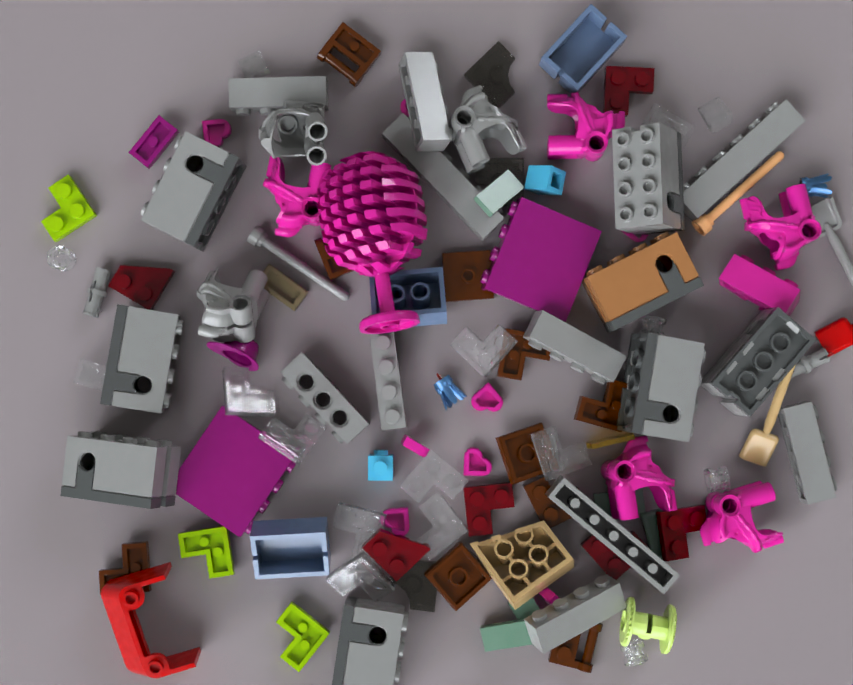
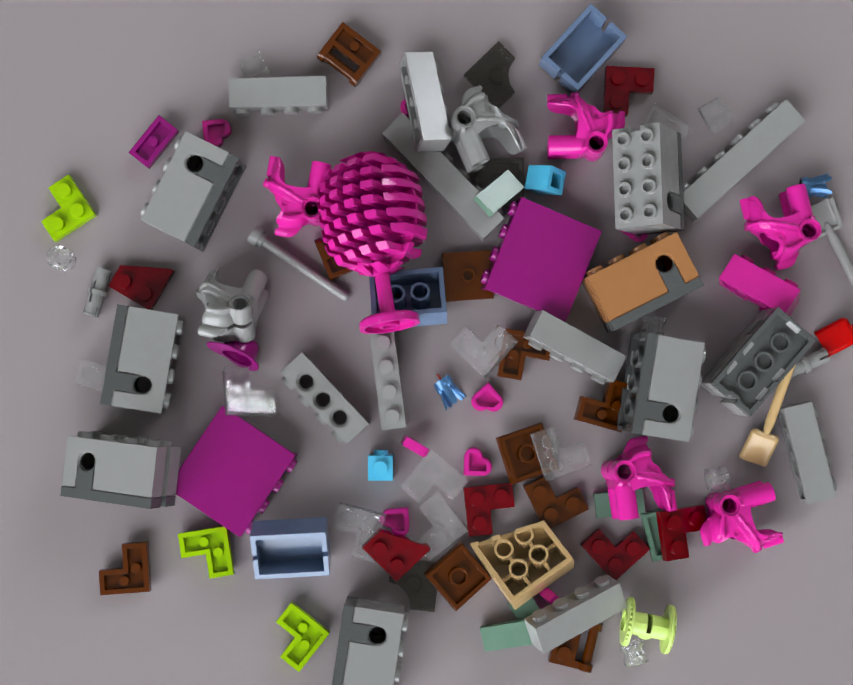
red windscreen [101,562,201,679] -> none
clear plate [258,414,327,466] -> none
light grey helmet [259,101,328,166] -> none
dark tan tile [263,263,309,311] -> none
clear plate [326,551,396,602] -> none
light grey brick [545,475,680,594] -> none
clear yellow piece [586,433,635,449] -> none
light nougat piece [691,151,784,236] -> none

